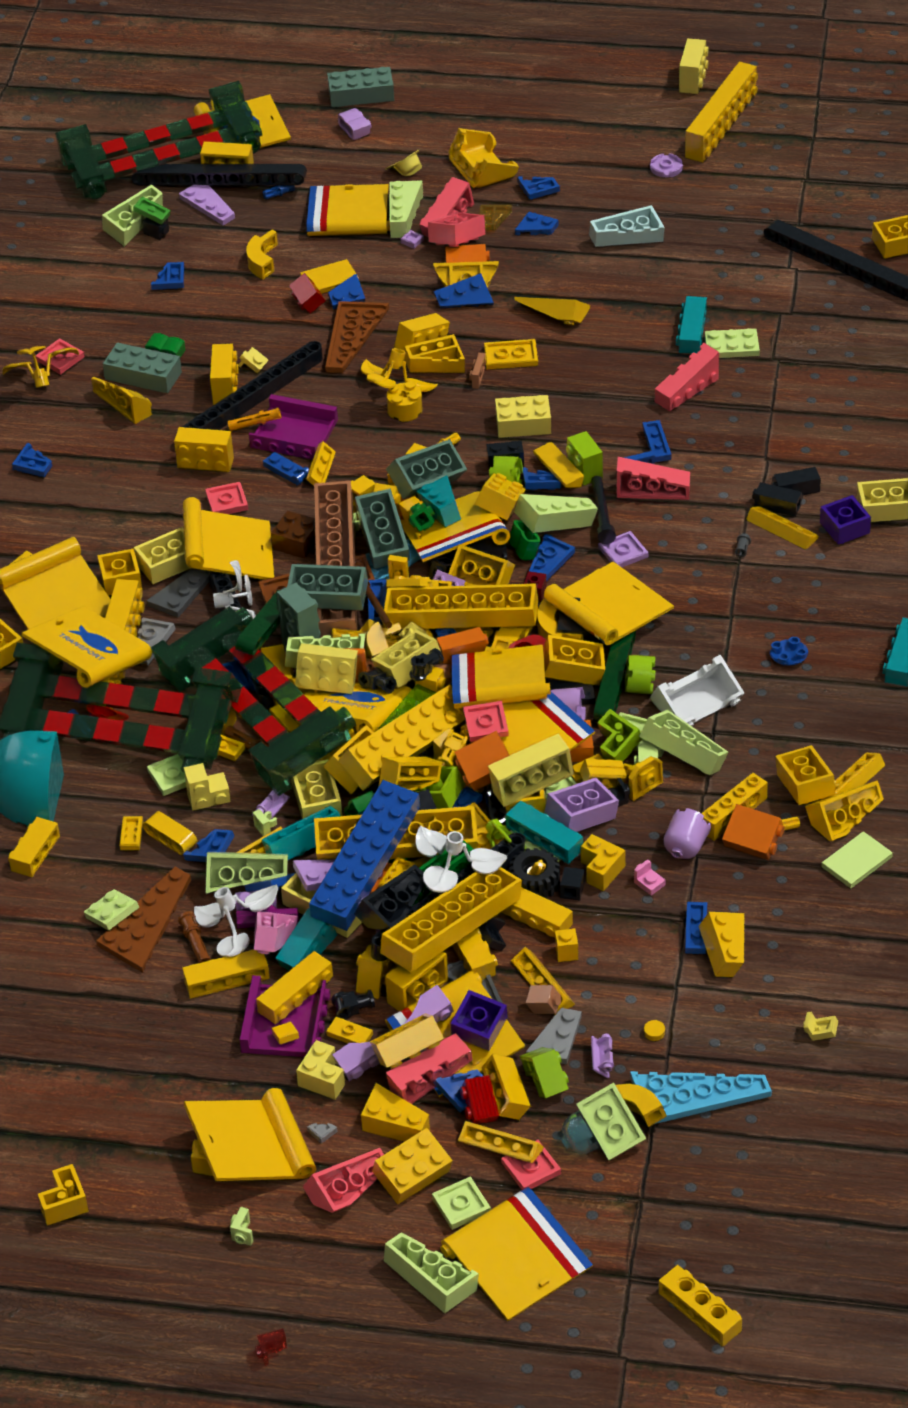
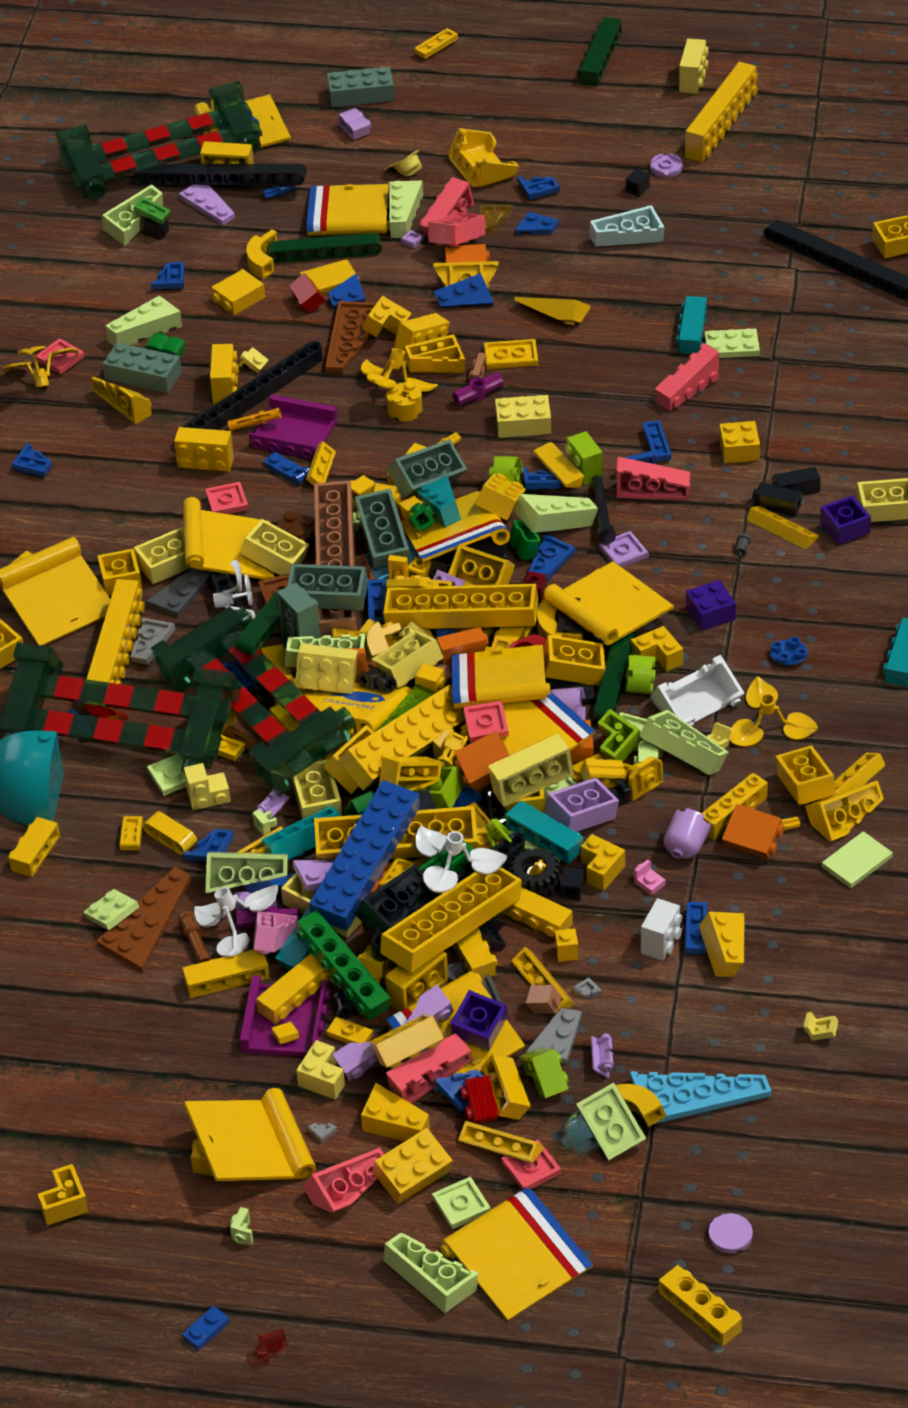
yellow door [21,606,152,688] -> none
reddish brown bar [366,581,392,629] -> none
black connector [409,648,444,681] -> none
black brick [486,440,524,470] -> none
yellow tile [644,1020,665,1041] -> none
none -> yellowish green wedge [105,295,182,346]
none -> blue plate [182,1306,230,1351]
none -> yellow brick [211,269,265,315]
none -> light yellow brick [240,519,309,576]
none -> dark green beam [266,233,382,263]
none -> green brick [295,910,390,1020]
none -> yellow brick [362,295,412,337]
none -> yellow brick [408,556,432,578]
none -> yellow plate [414,28,458,59]
none -> magenta piece [452,372,504,406]
none -> light grey tile [572,978,601,998]
none -> dark green brick [578,17,622,86]
none -> black brick [625,169,650,197]
none -> yellow brick [631,626,683,671]
none -> white brick [641,898,682,961]
none -> dark purple brick [686,580,736,630]
none -> light yellow bracket [706,722,732,748]
none -> lavender tile [708,1213,753,1254]
none -> yellow brick [719,421,760,463]
none -> yellow plant [730,676,818,747]

